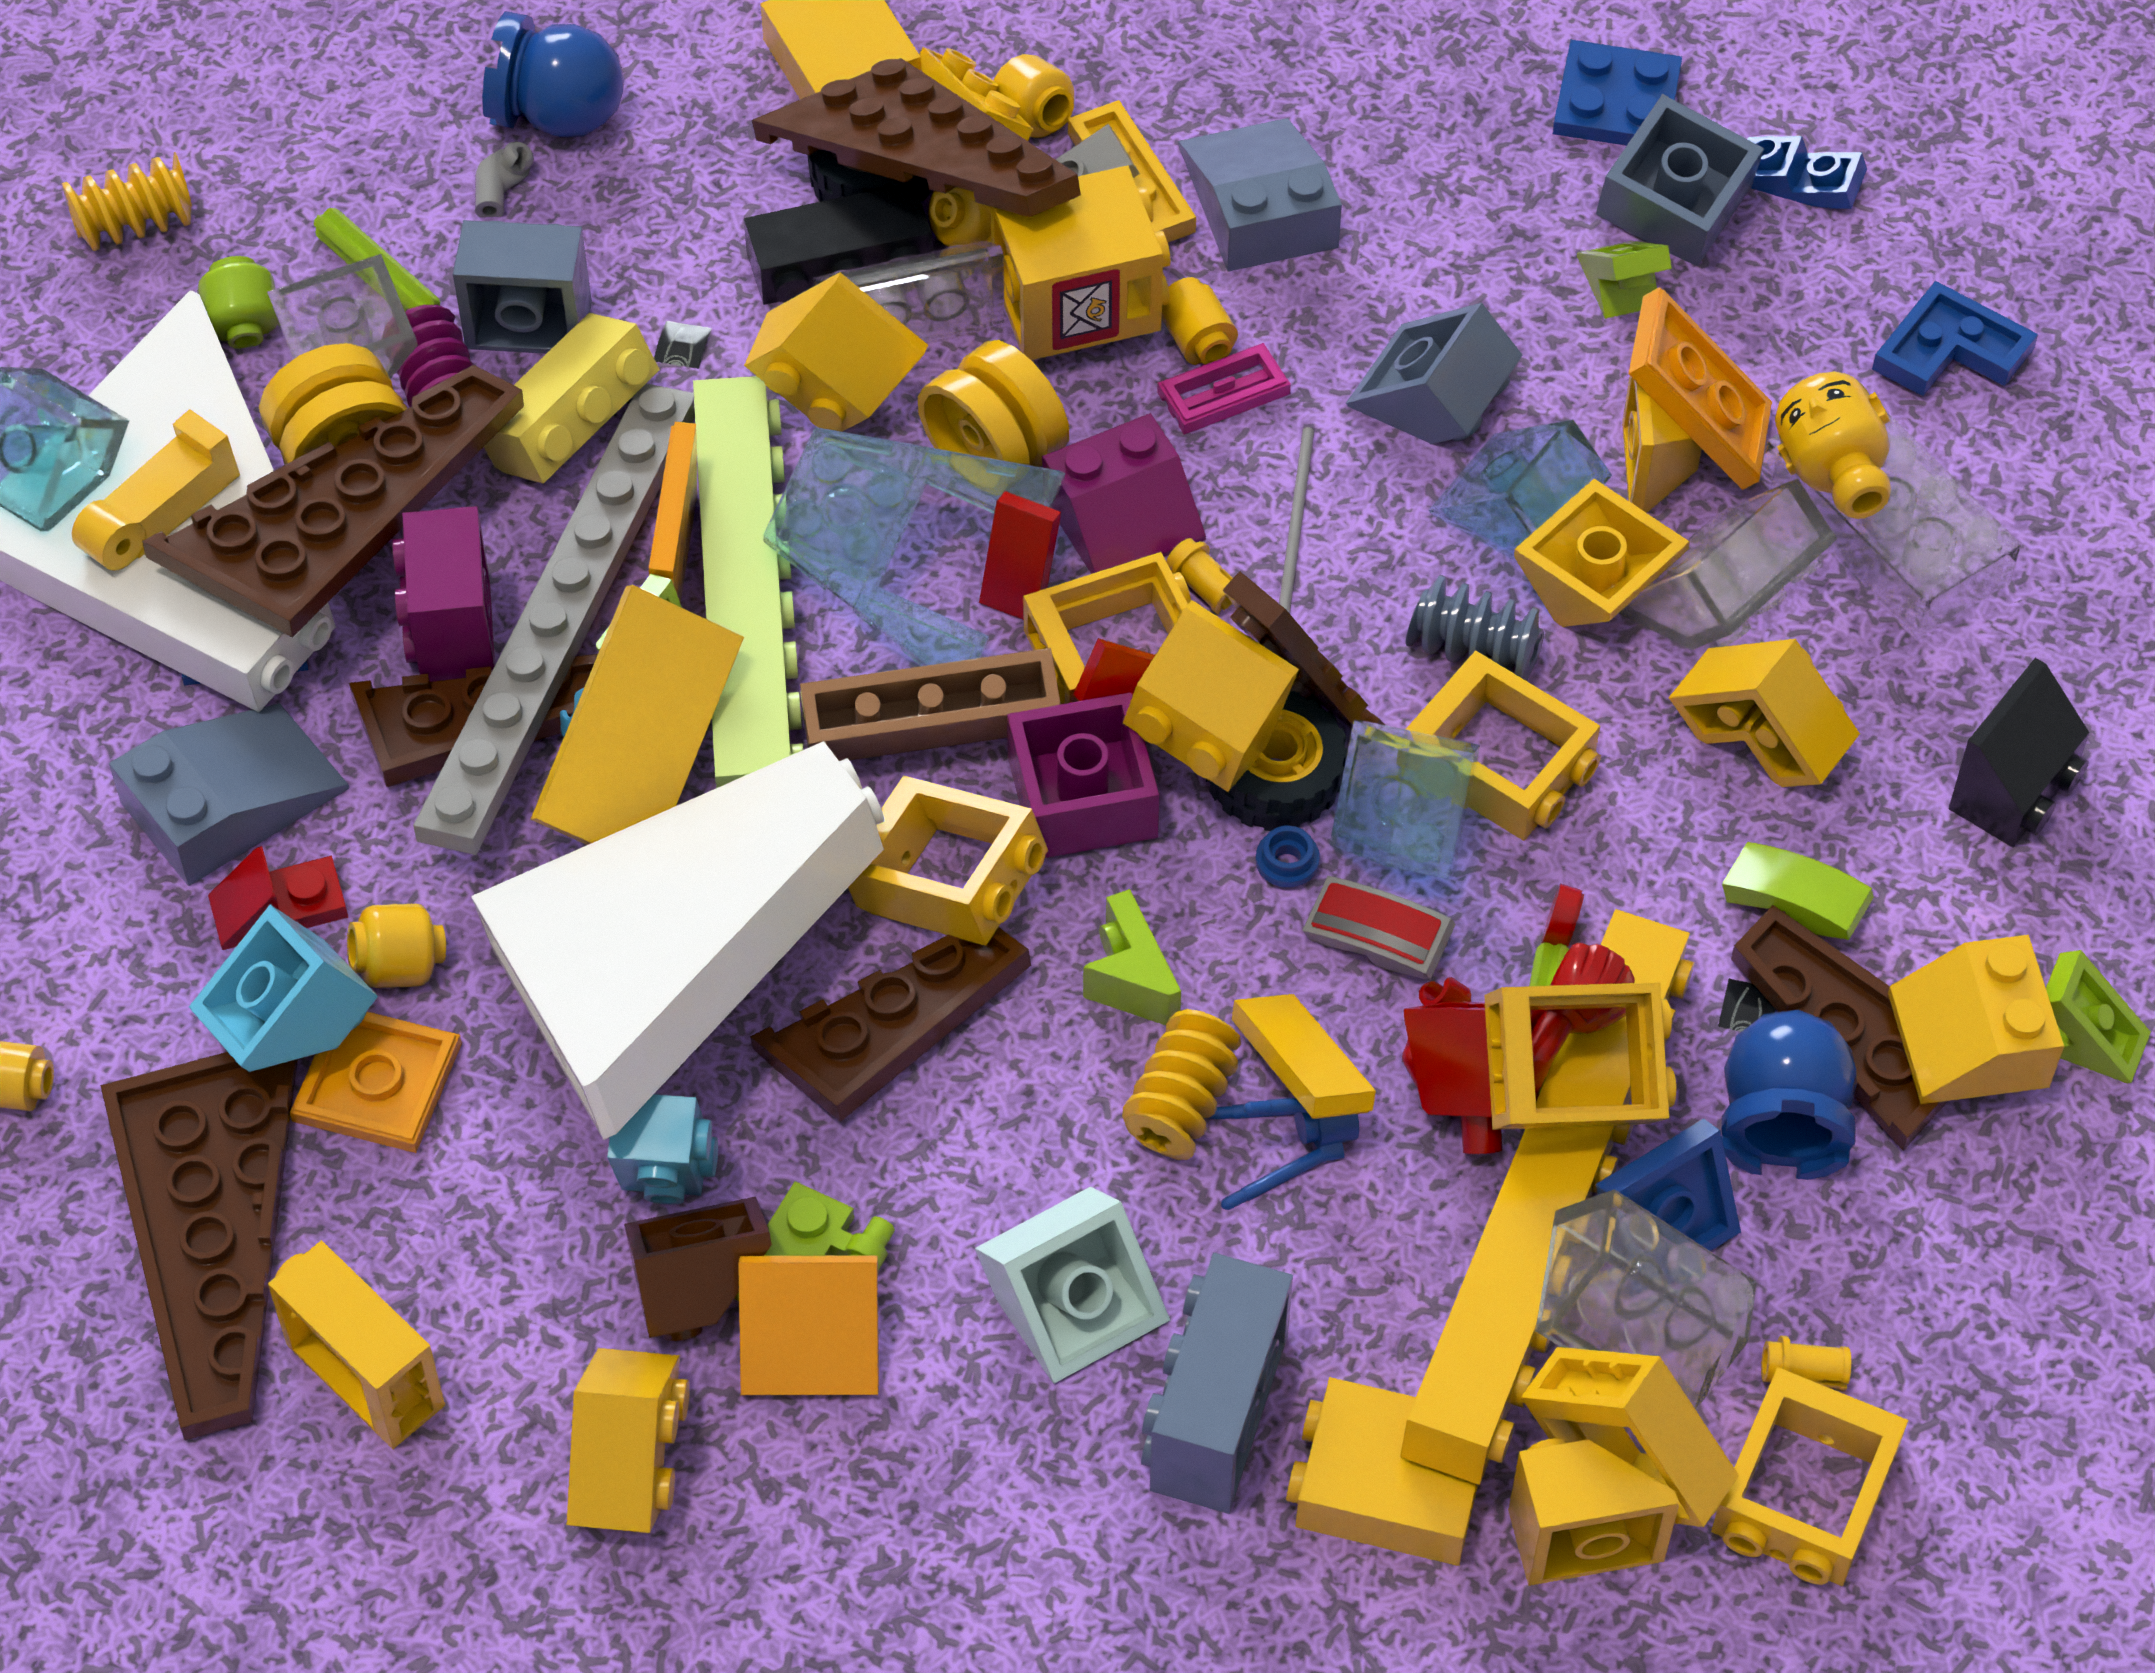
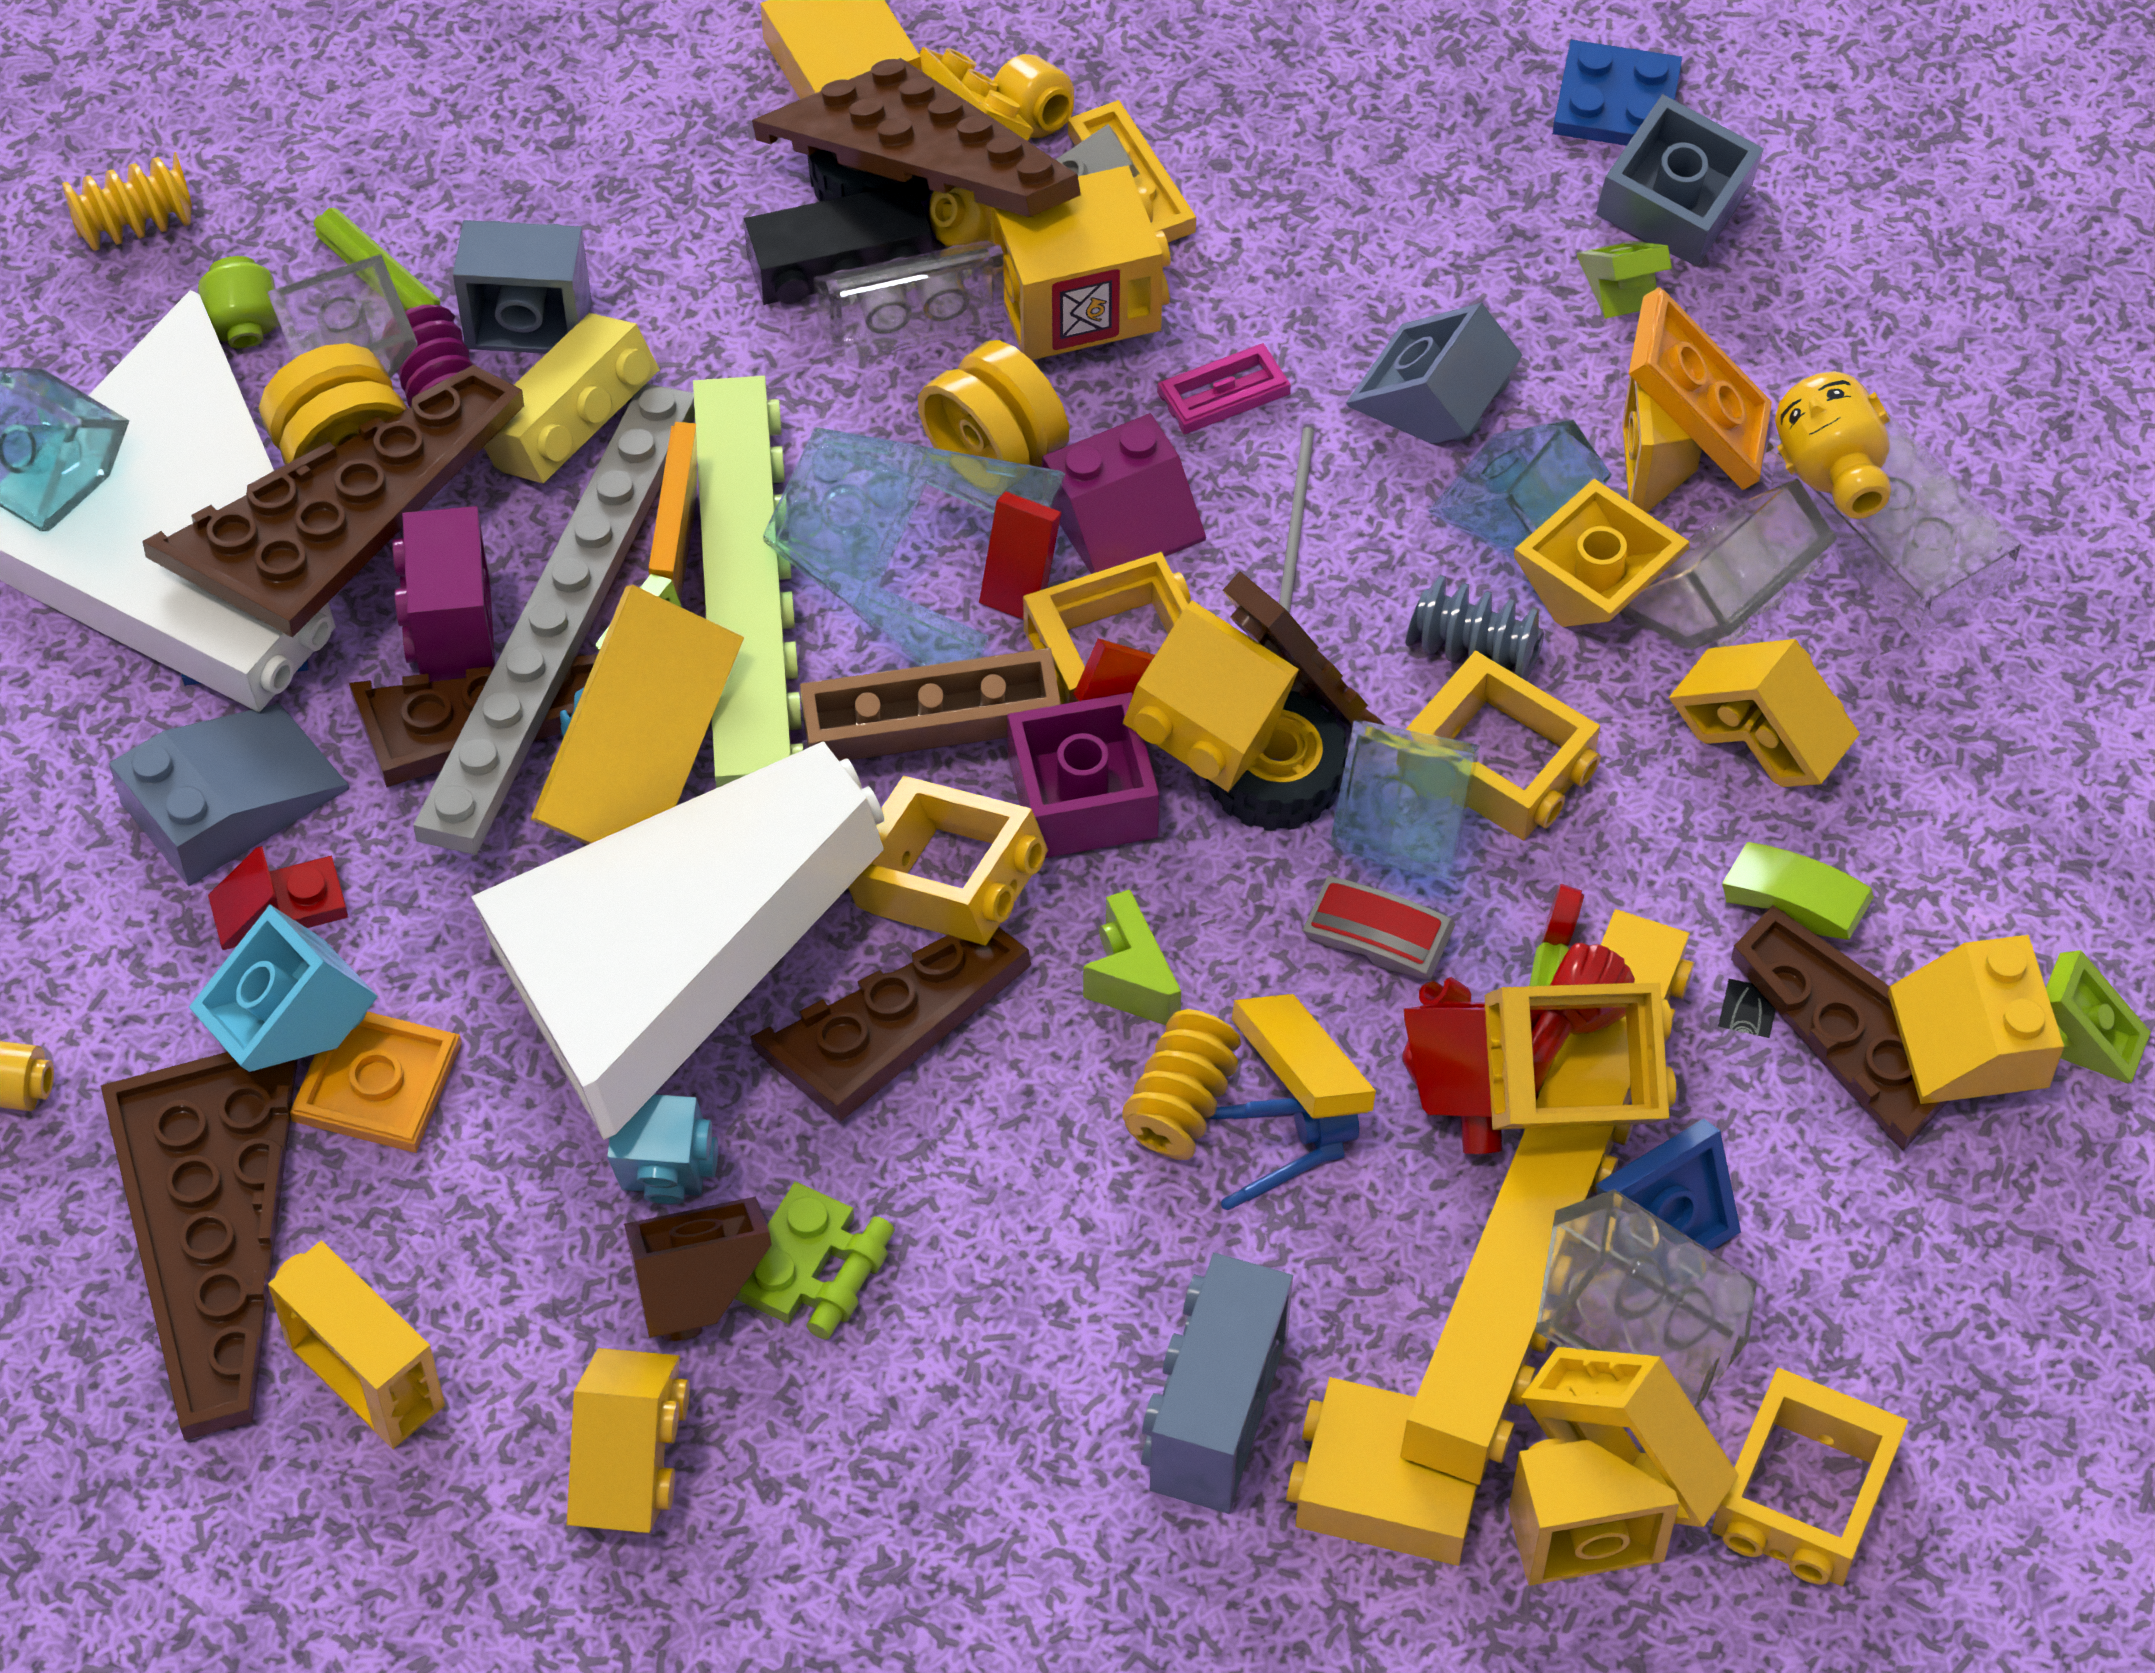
yellow leg [71,409,240,571] -> none
yellow head [347,903,446,988] -> none
light grey arm [475,141,534,218] -> none
blue tile [482,11,624,137] -> none
black sticker [654,321,712,369] -> none
light orange tile [738,1256,879,1395] -> none
yellow slope [744,272,928,435] -> none
light aqua slope [975,1187,1170,1384] -> none
yellow brick [1162,277,1238,365] -> none
yellow pin [1166,538,1233,615] -> none
sand blue slope [1178,118,1342,272] -> none
blue plate [1256,825,1320,888] -> none
blue tile [1721,1010,1857,1180] -> none
blue slope [1747,136,1867,209] -> none
yellow pin [1761,1335,1851,1391] -> none
blue plate [1872,281,2038,396] -> none
black slope [1948,657,2090,848] -> none

